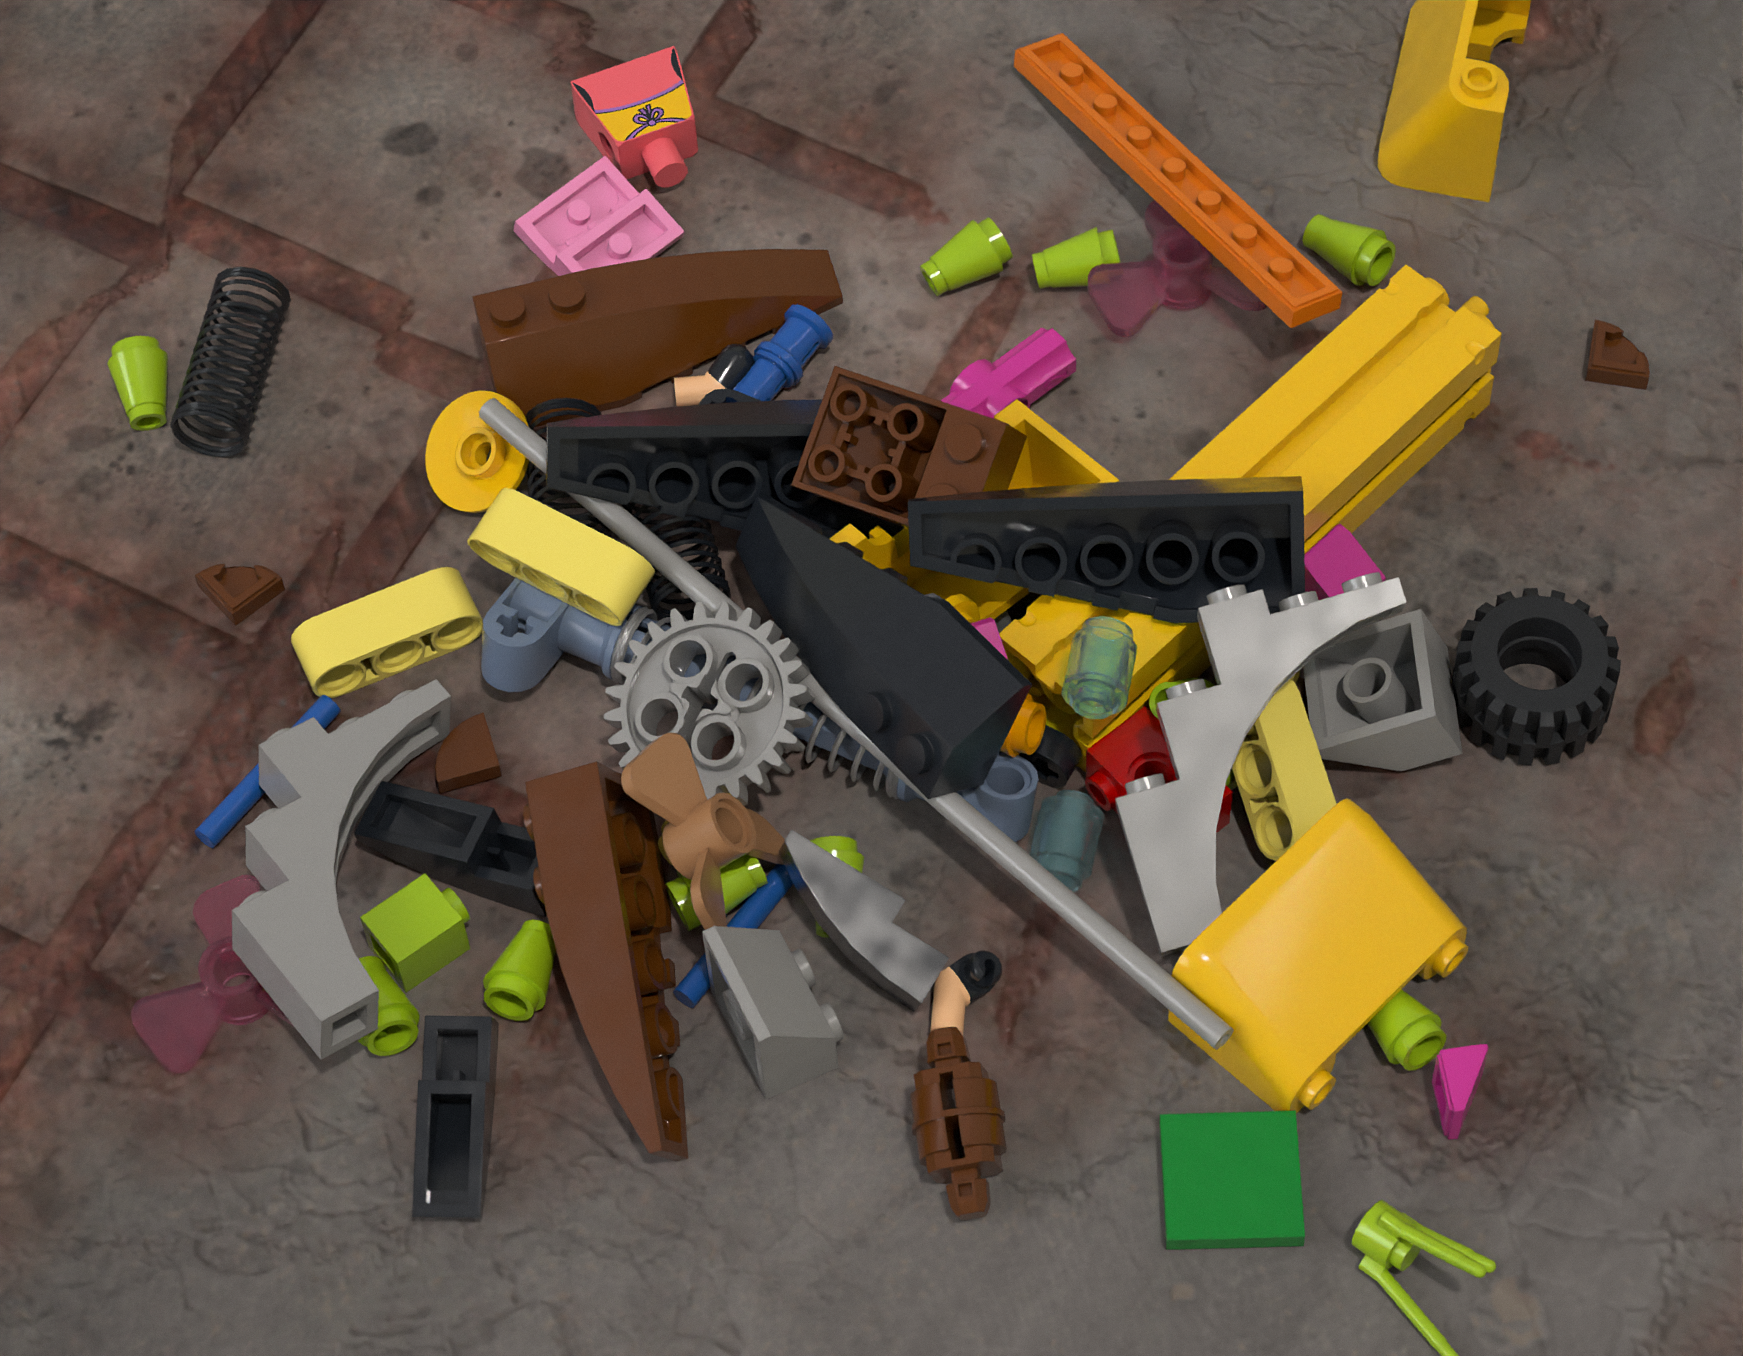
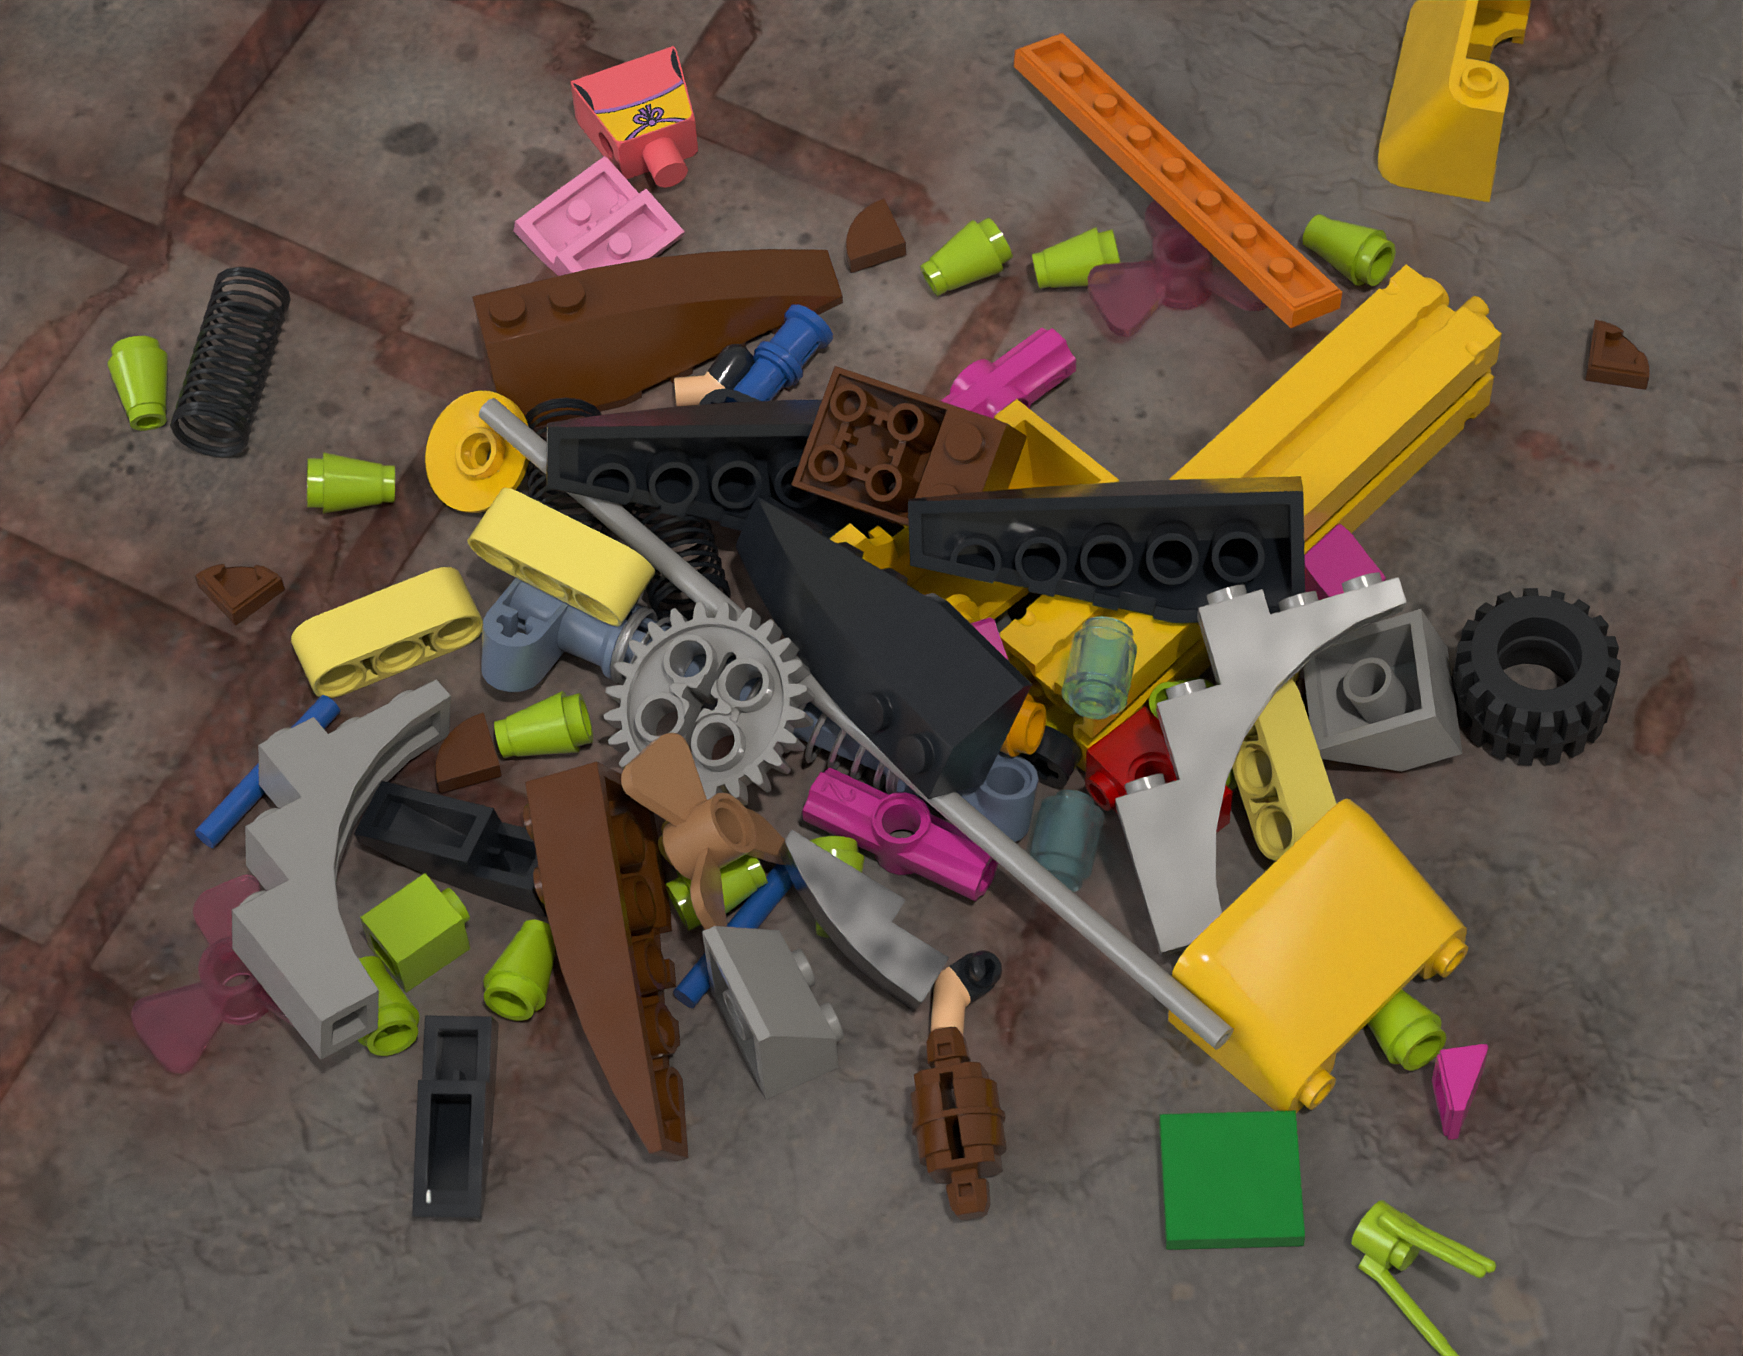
none -> lime cone [307,452,395,514]
none -> lime cone [494,691,593,758]
none -> dark pink piece [802,767,999,901]
none -> reddish brown tile [846,198,906,273]

